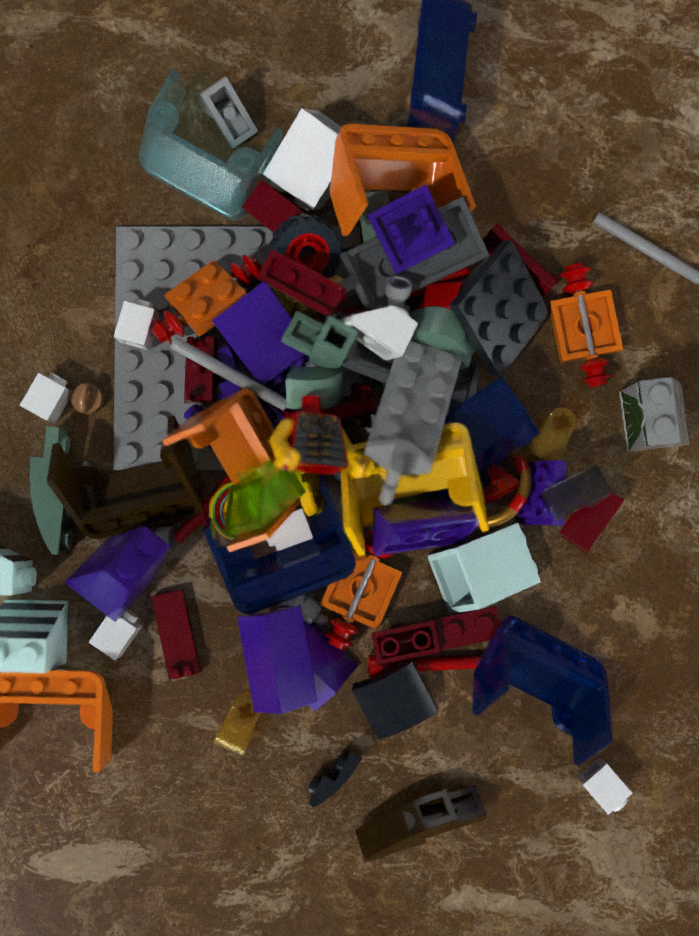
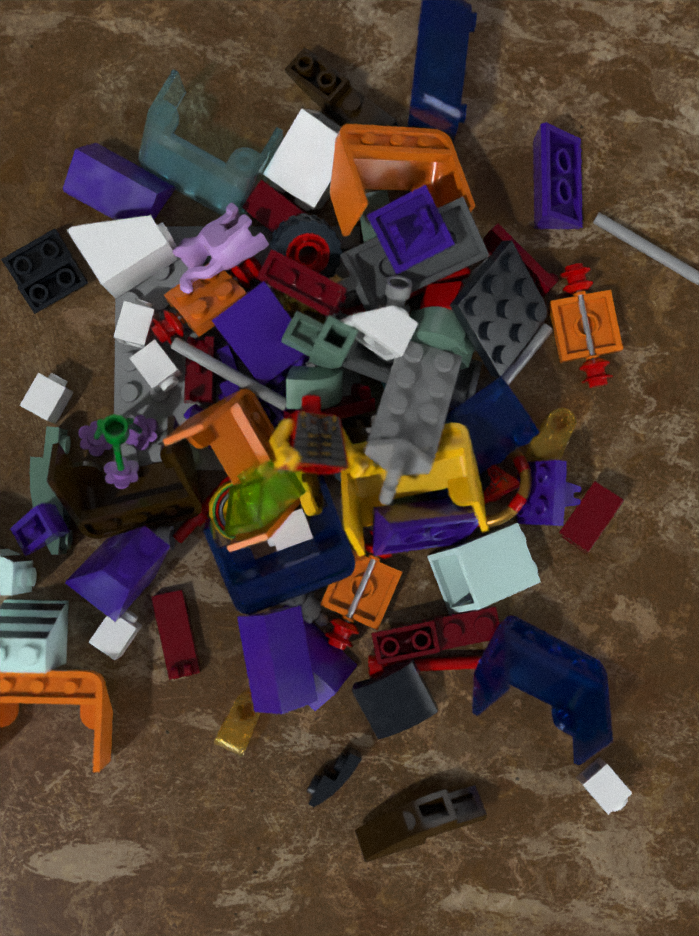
medium nougat tile [71,383,104,415] -> none
light grey slope [199,76,258,148] -> none
clear smoke bracket [542,464,613,520] -> none
light grey slope [619,377,690,452] -> none
none -> black slope [1,228,88,314]
none -> dark purple slope [10,503,70,556]
none -> dark purple slope [63,143,175,220]
none -> white slope [67,215,178,299]
none -> medium lavender plant [78,414,158,489]
none -> white brick [129,339,182,392]
none -> lavender animal [172,202,269,294]
none -> dark brown slope [284,47,398,127]
none -> light grey bar [466,323,553,425]
none -> dark purple slope [533,122,582,229]

